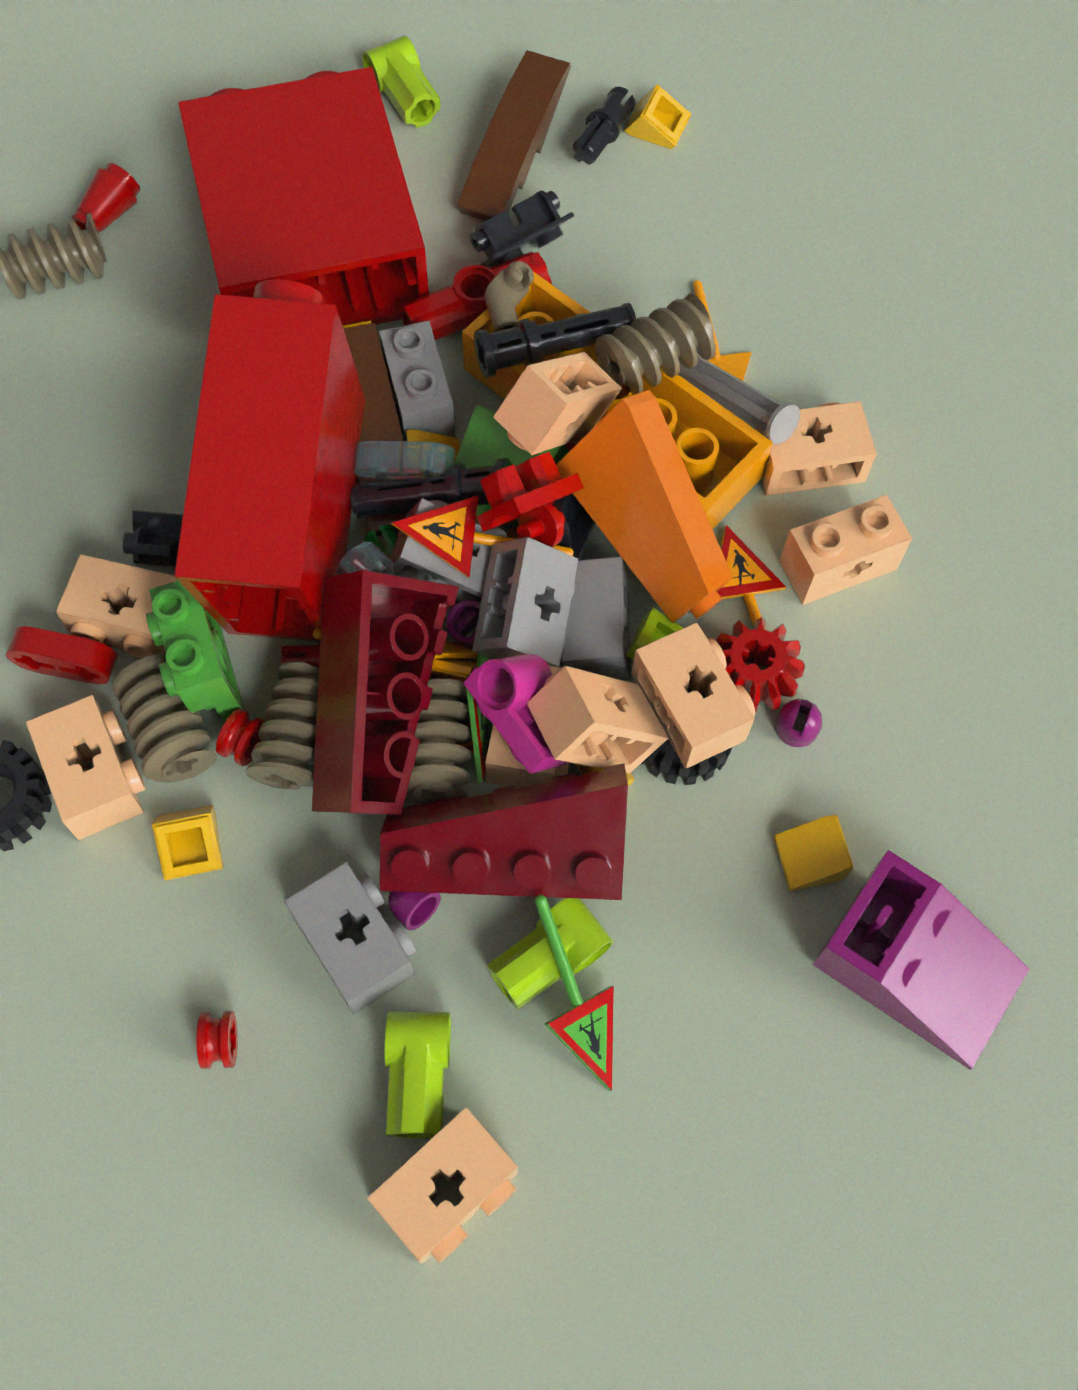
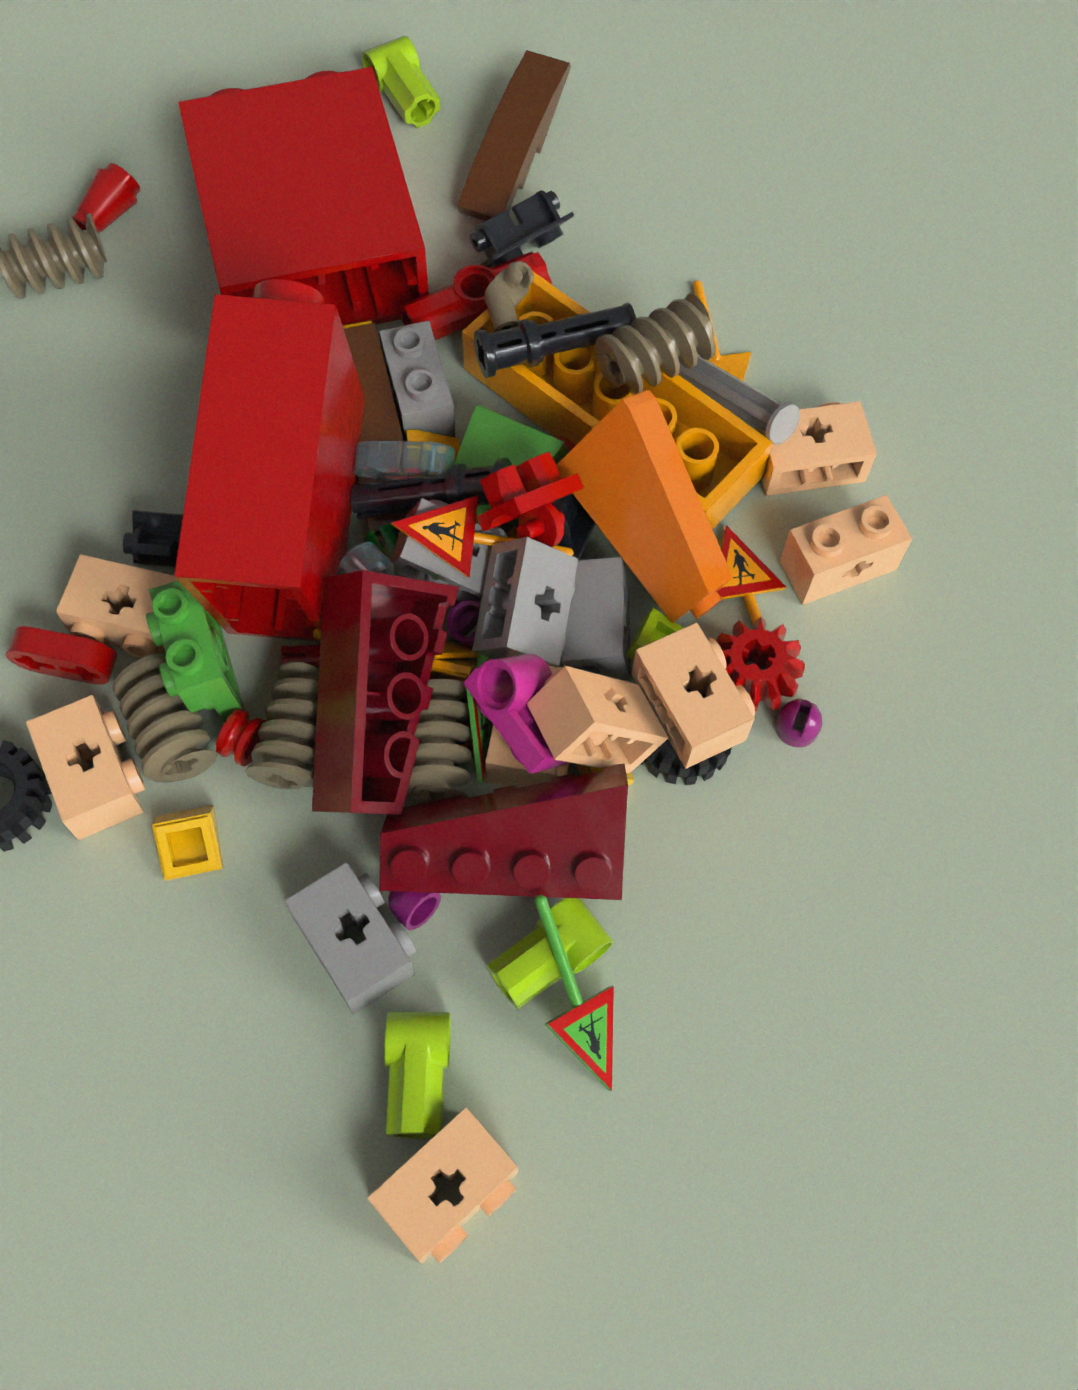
red bush [196,1011,238,1069] -> none
light nougat brick [493,352,622,455] -> none
black axle [572,87,636,165] -> none
yellow slope [624,84,691,149] -> none
yellow slope [773,814,853,892] -> none
slope [812,850,1029,1070] -> none

